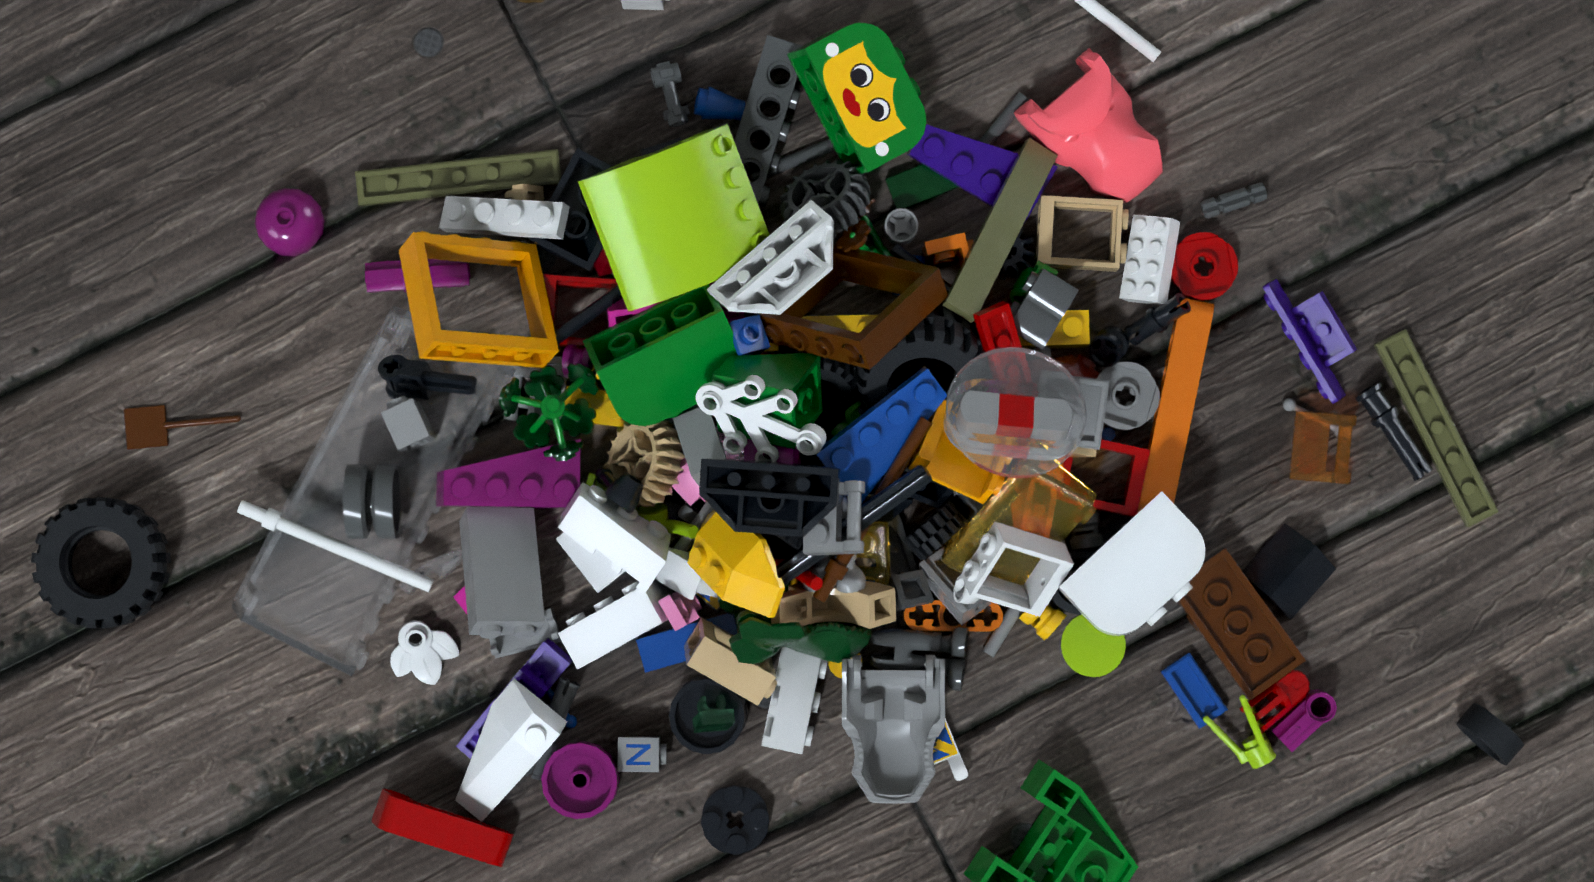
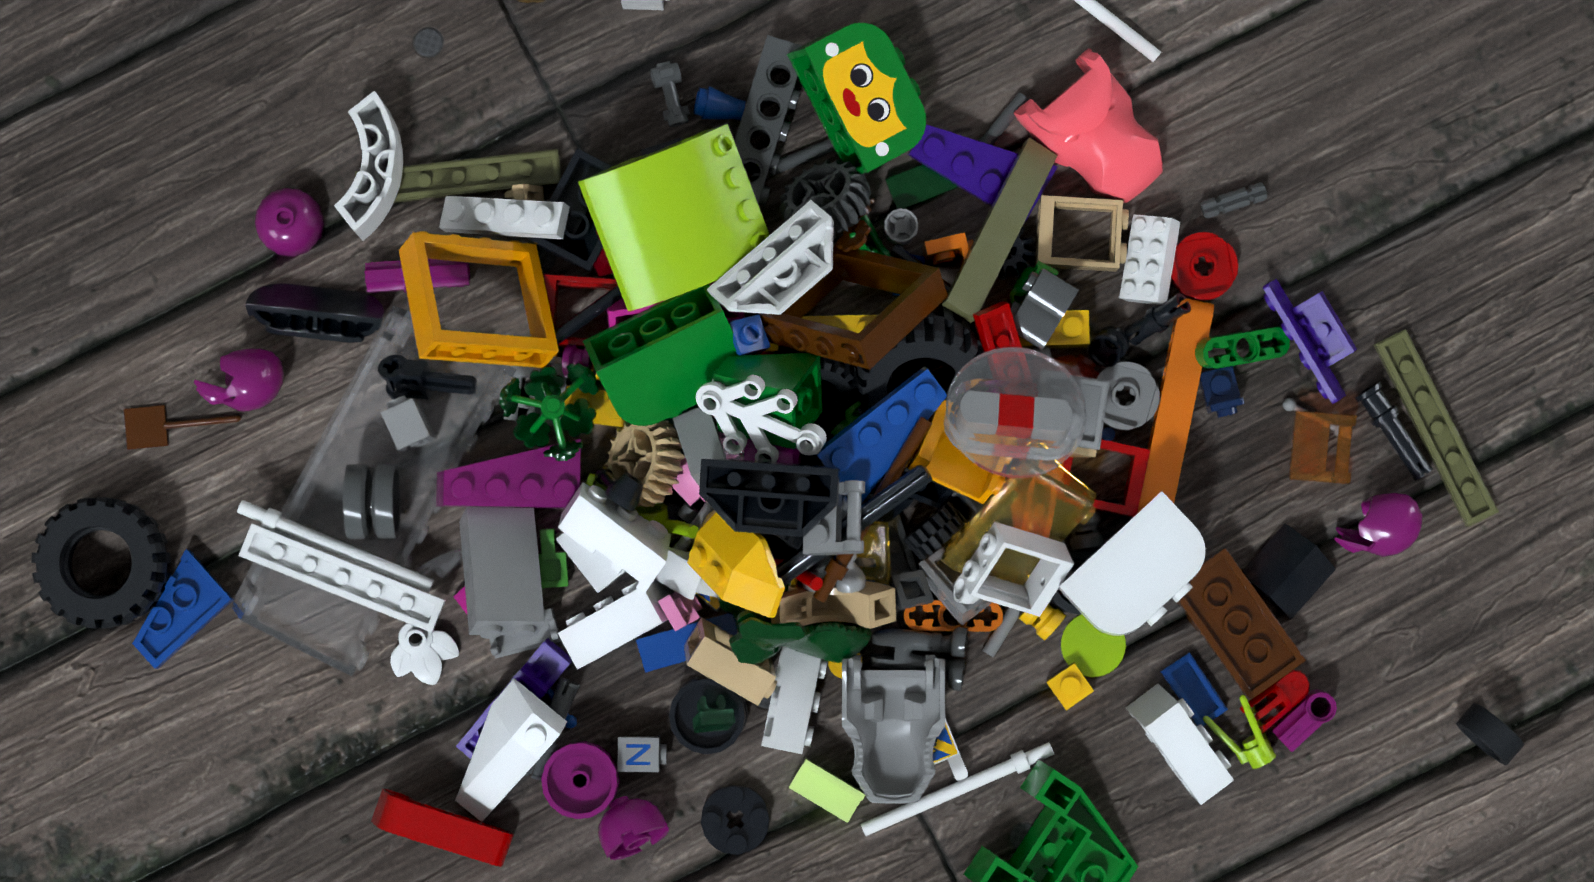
none -> blue wing [132,549,234,669]
none -> magenta helmet [194,348,284,412]
none -> white plate [238,524,446,633]
none -> black brick [246,283,384,343]
none -> white brick [334,91,403,241]
none -> bright green plate [538,528,569,588]
none -> magenta cylinder [598,796,669,860]
none -> yellowish green panel [789,758,865,823]
none -> white bar [860,742,1055,836]
none -> yellow plate [1046,662,1094,711]
none -> white wedge [1126,684,1234,805]
none -> green beam [1195,327,1290,368]
none -> dark blue bracket [1200,366,1245,418]
none -> magenta helmet [1334,493,1422,557]

